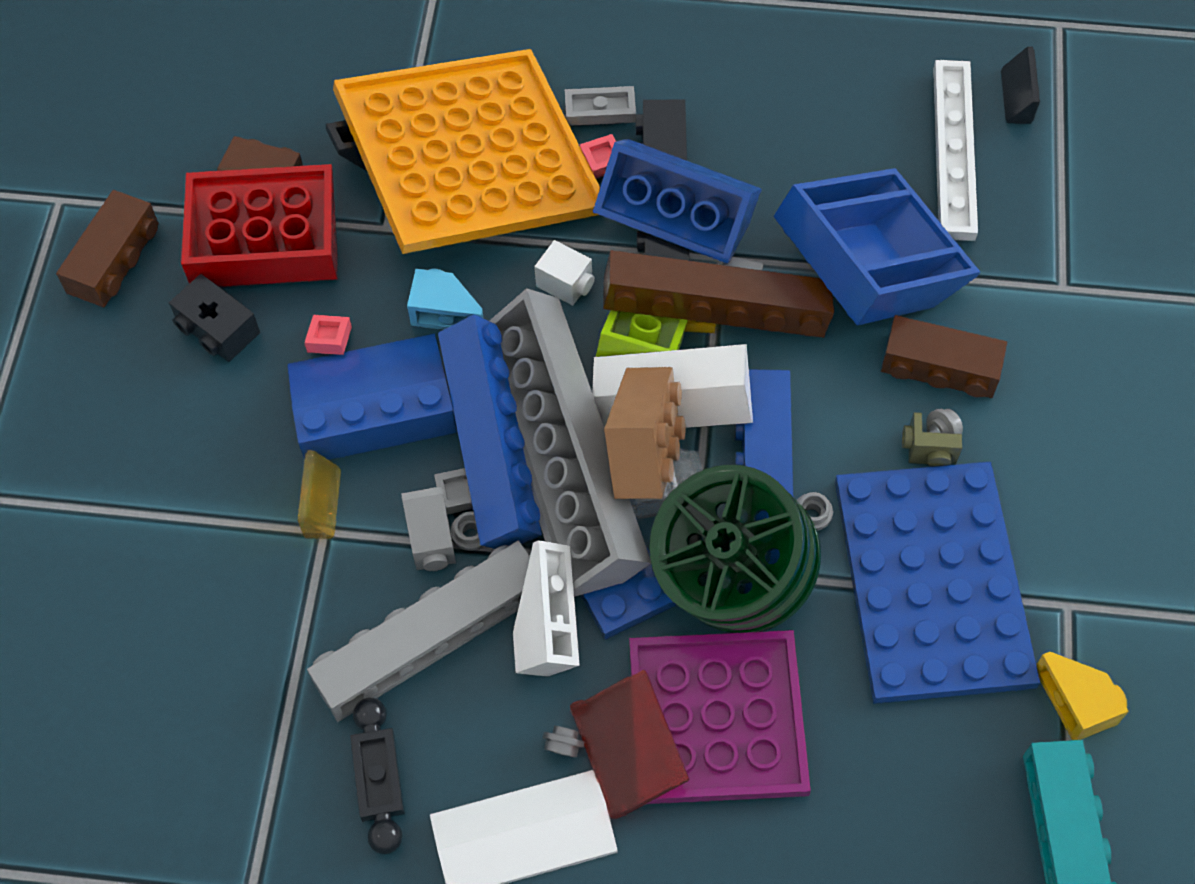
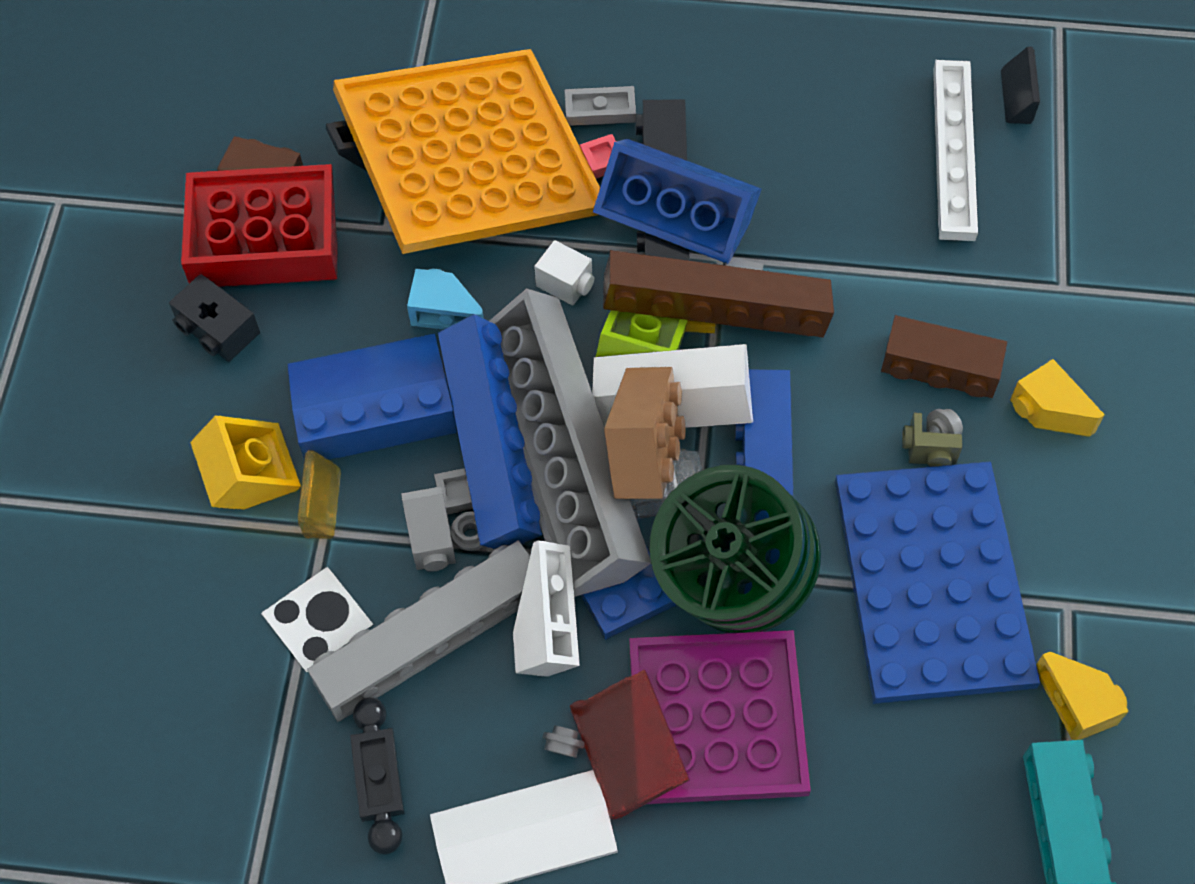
reddish brown brick [56,190,159,308] -> none
coral plate [304,315,352,355] -> none
blue slope [773,168,980,326] -> none
light grey plate [797,492,833,531] -> none
none -> yellow slope [190,415,301,510]
none -> white sticker [261,567,373,672]
none -> yellow slope [1010,359,1105,437]

